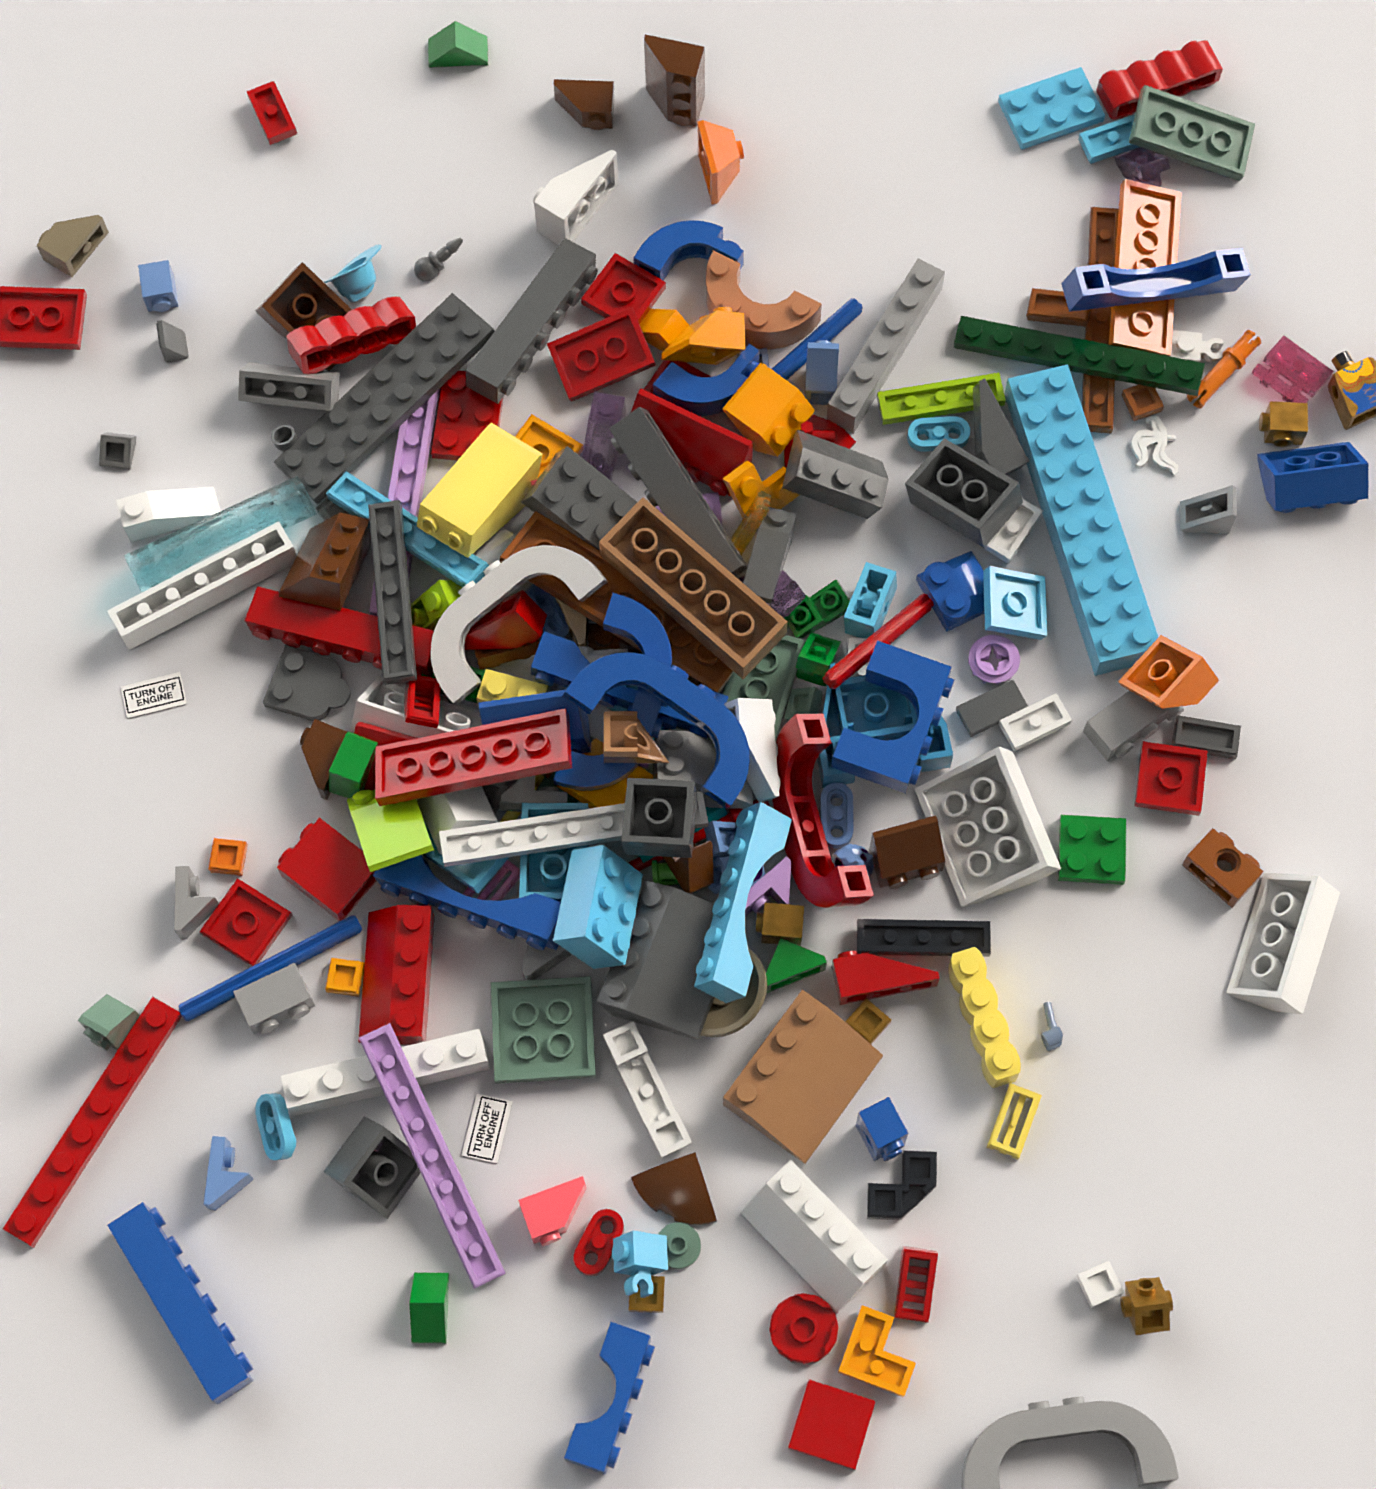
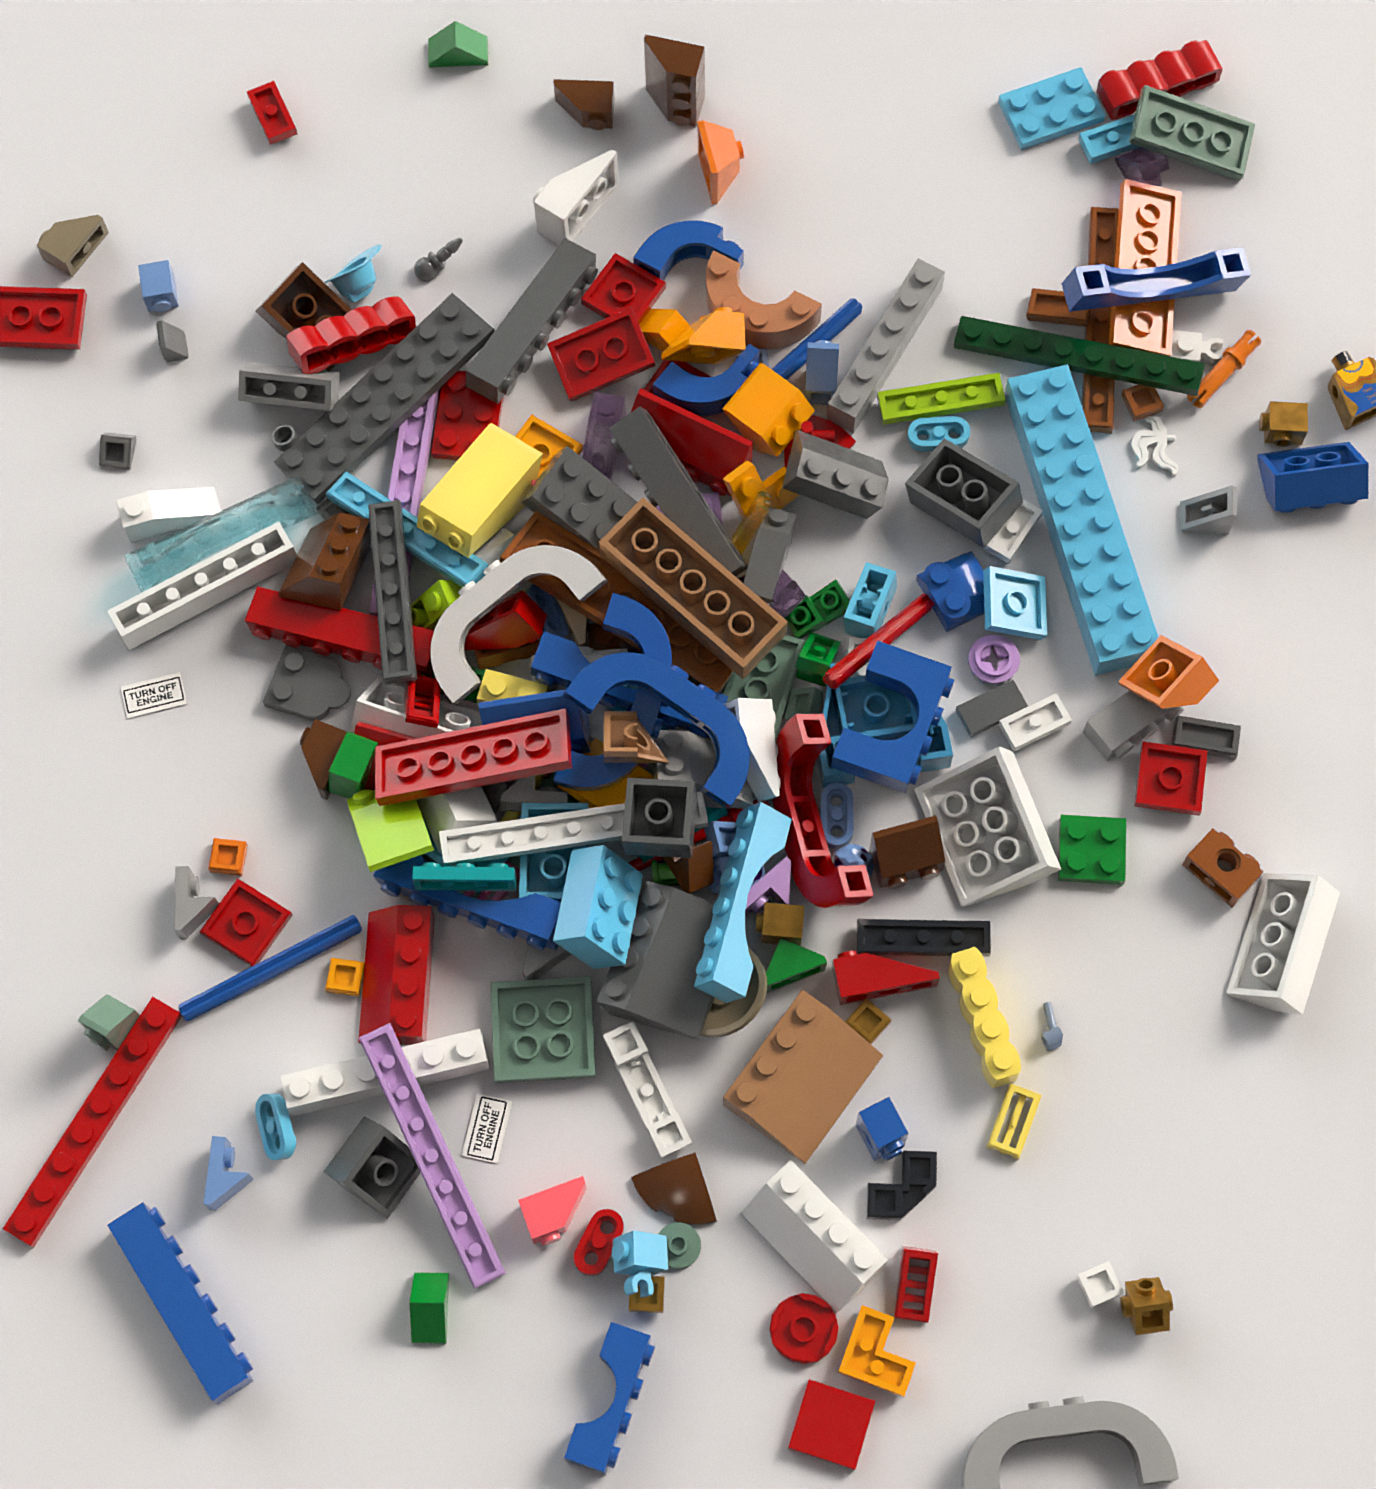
light grey brick [233,963,315,1034] -> none
red brick [277,817,377,921] -> none
dark grey slope [973,378,1029,475] -> none
clear pink plate [1252,335,1334,403] -> none
none -> teal plate [413,862,516,891]

